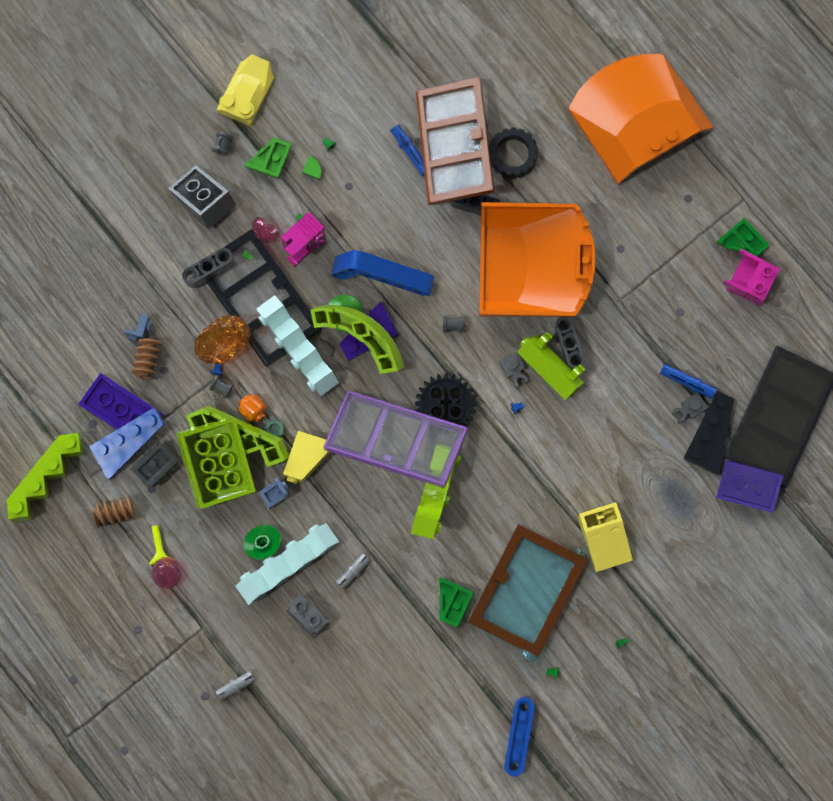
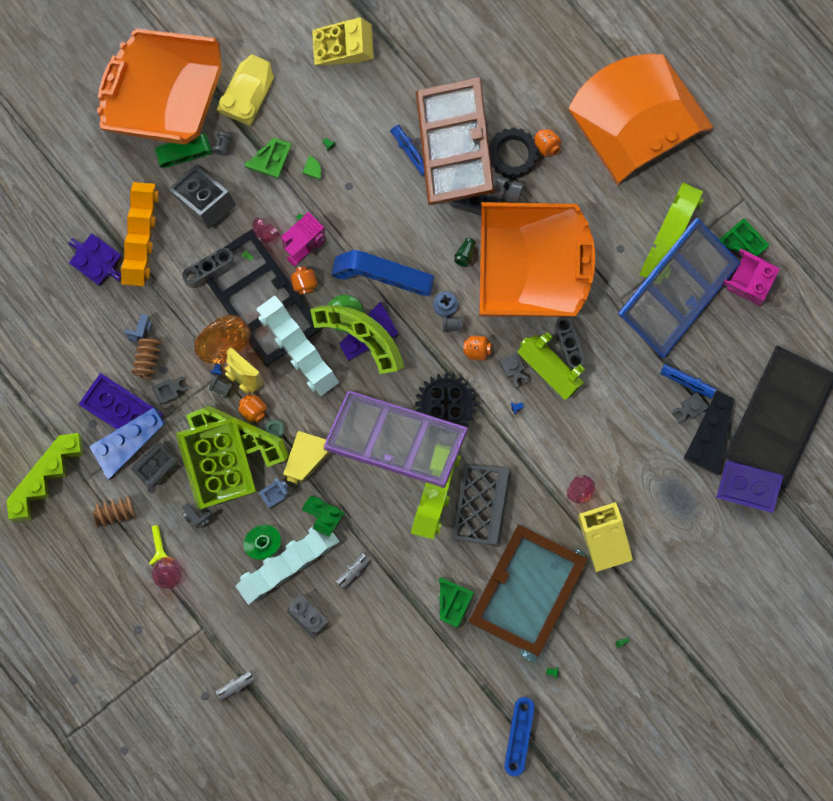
none -> dark purple plate [68,233,123,286]
none -> orange windscreen [97,29,222,145]
none -> light orange brick [121,182,159,286]
none -> dark grey plate [152,377,189,405]
none -> green beam [155,134,212,168]
none -> dark grey bracket [182,503,212,528]
none -> light yellow slope [224,347,263,394]
none -> orange head [291,266,317,295]
none -> green plate [302,495,345,537]
none -> light yellow slope [312,17,374,66]
none -> sand blue piece [433,292,458,317]
none -> dark grey fence [452,464,512,548]
none -> dark green cone [454,238,476,267]
none -> orange head [463,335,492,361]
none -> dark grey wheel [492,176,524,203]
none -> orange head [534,129,562,157]
none -> clear pink hair [567,475,595,504]
none -> clear door [618,218,740,358]
none -> lime brick [639,183,704,284]

